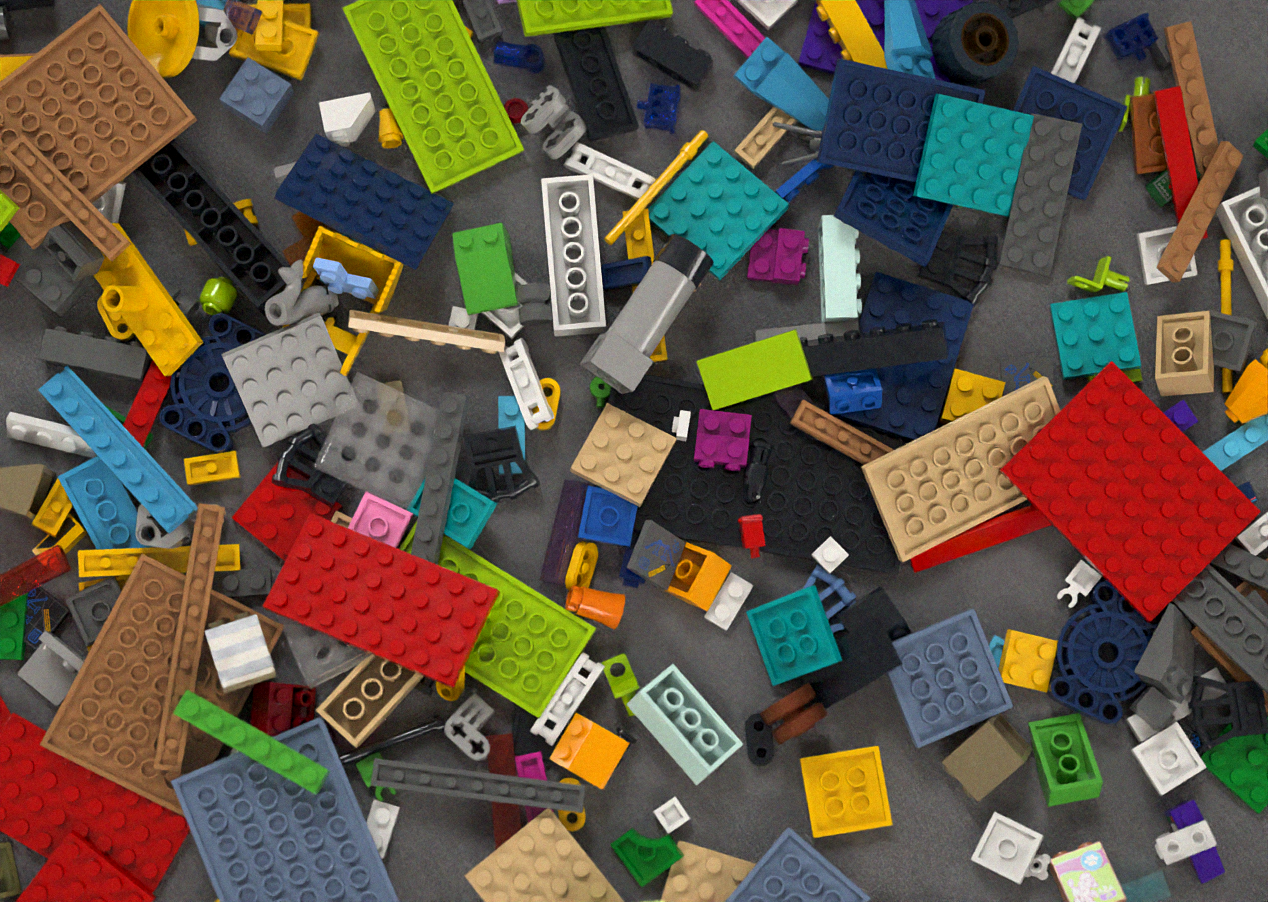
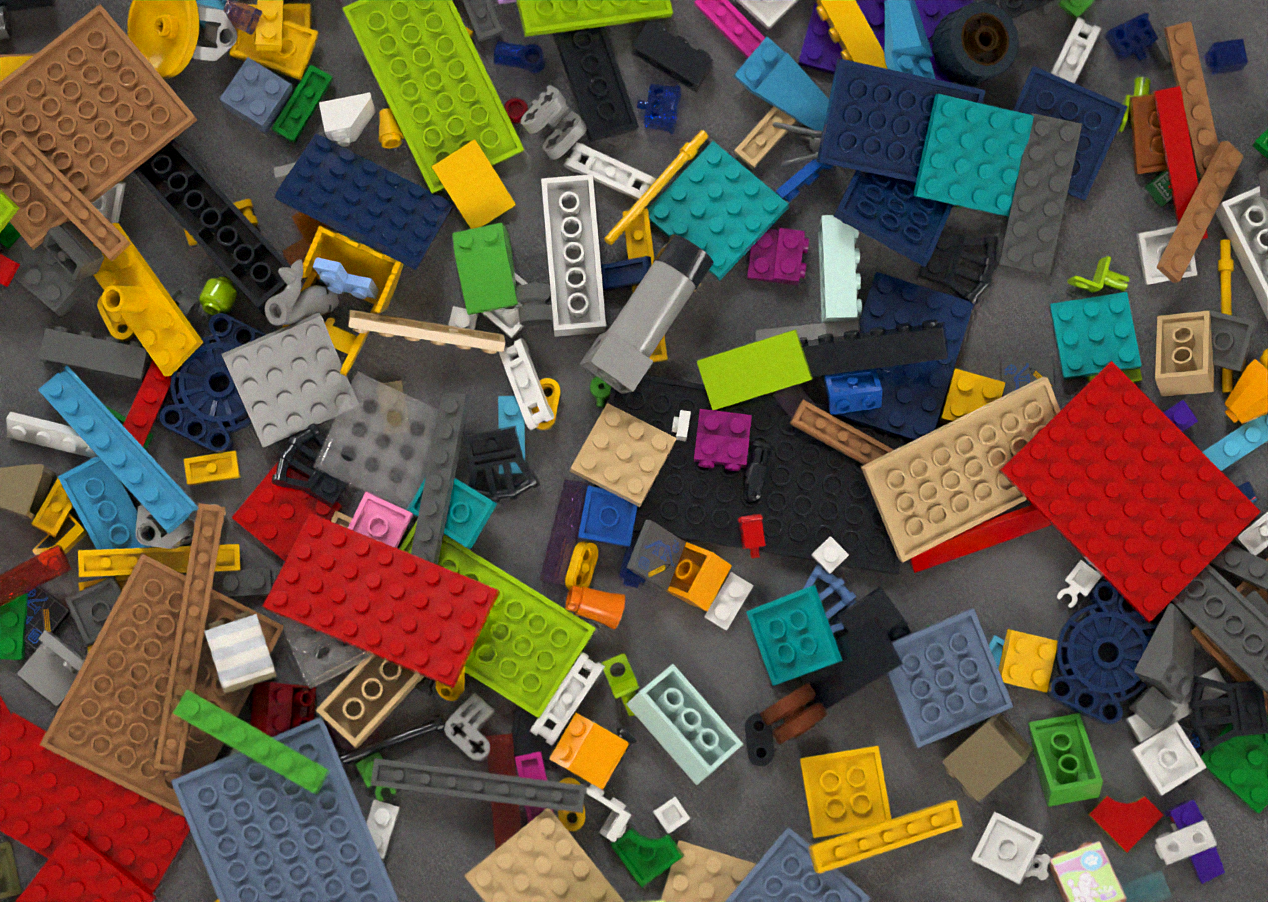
none -> green plate [272,65,334,144]
none -> yellow tile [431,139,516,229]
none -> white bracket [581,784,631,842]
none -> yellow plate [808,800,963,874]
none -> red tile [1087,796,1164,853]
none -> clear blue brick [1205,38,1248,75]

